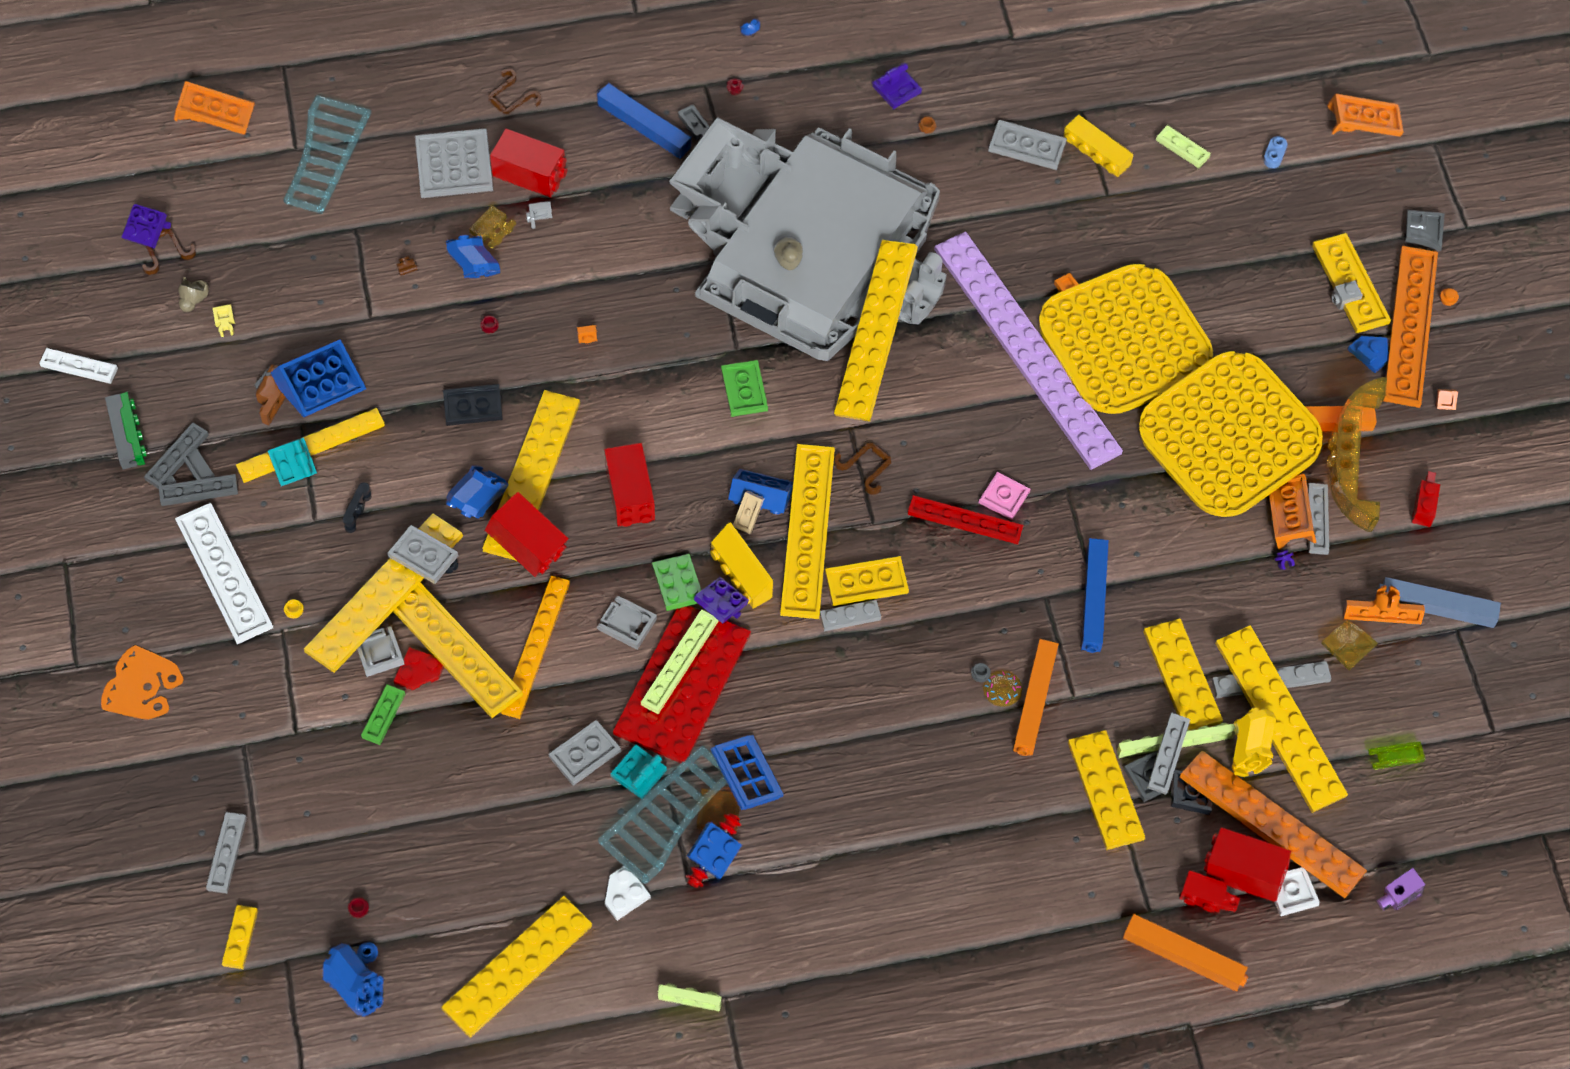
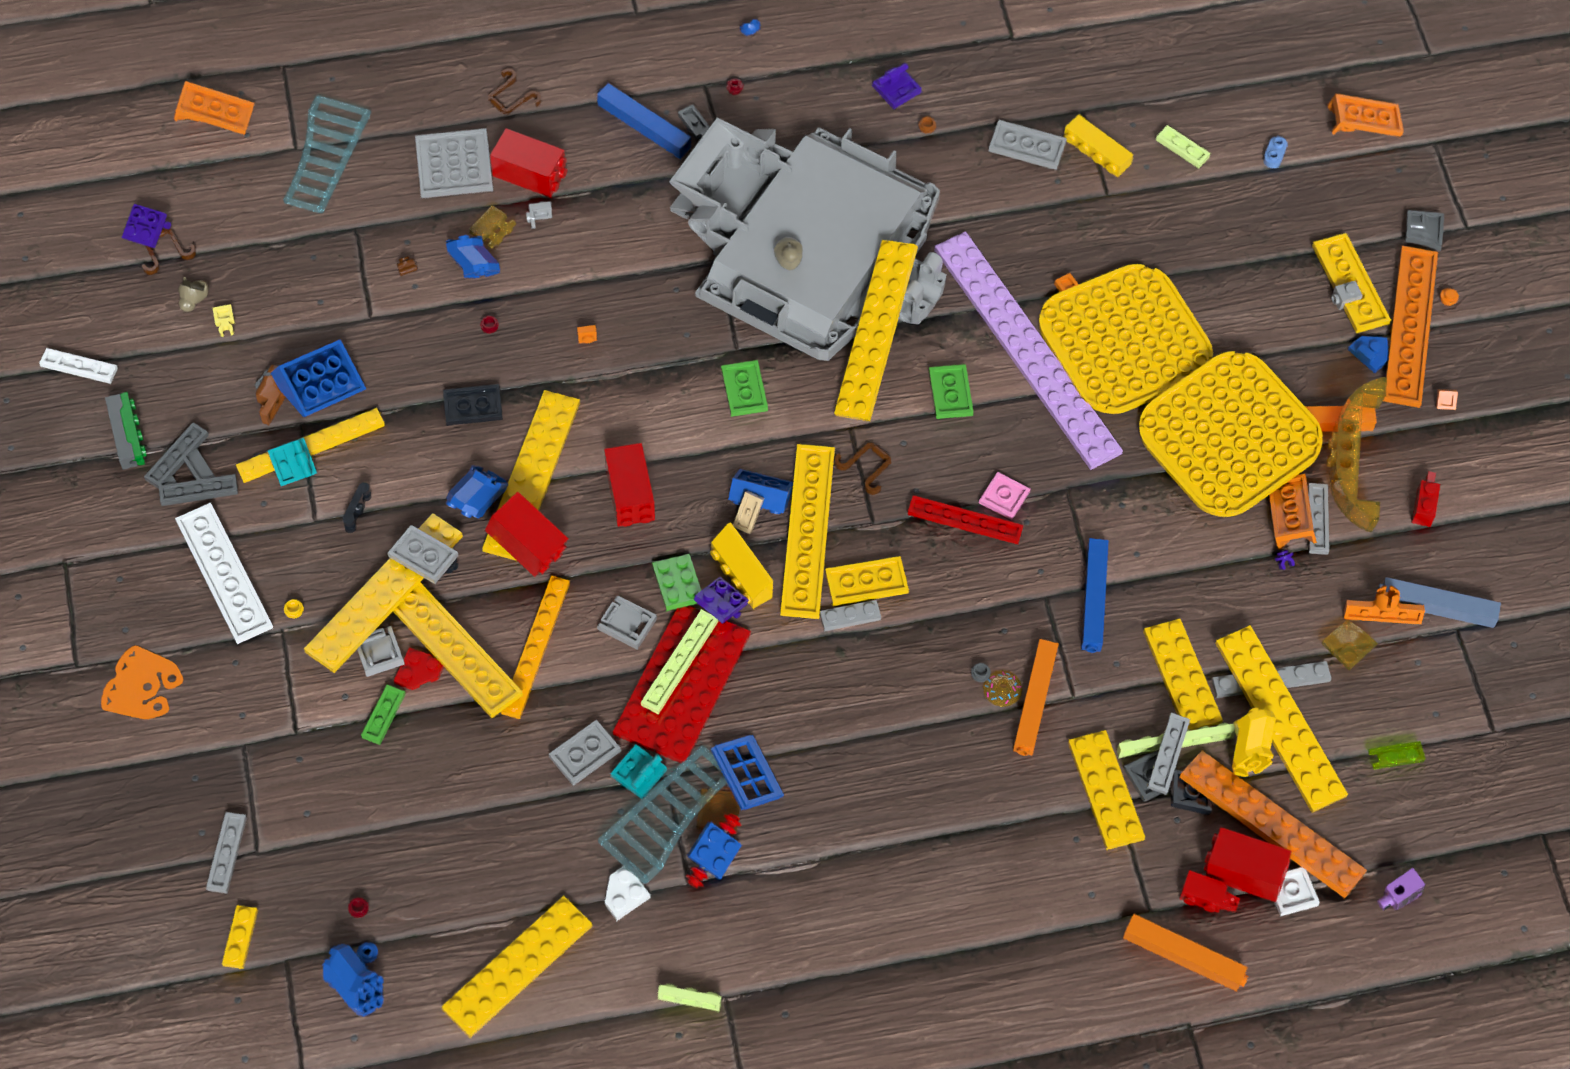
none -> bright green plate [929,364,974,419]

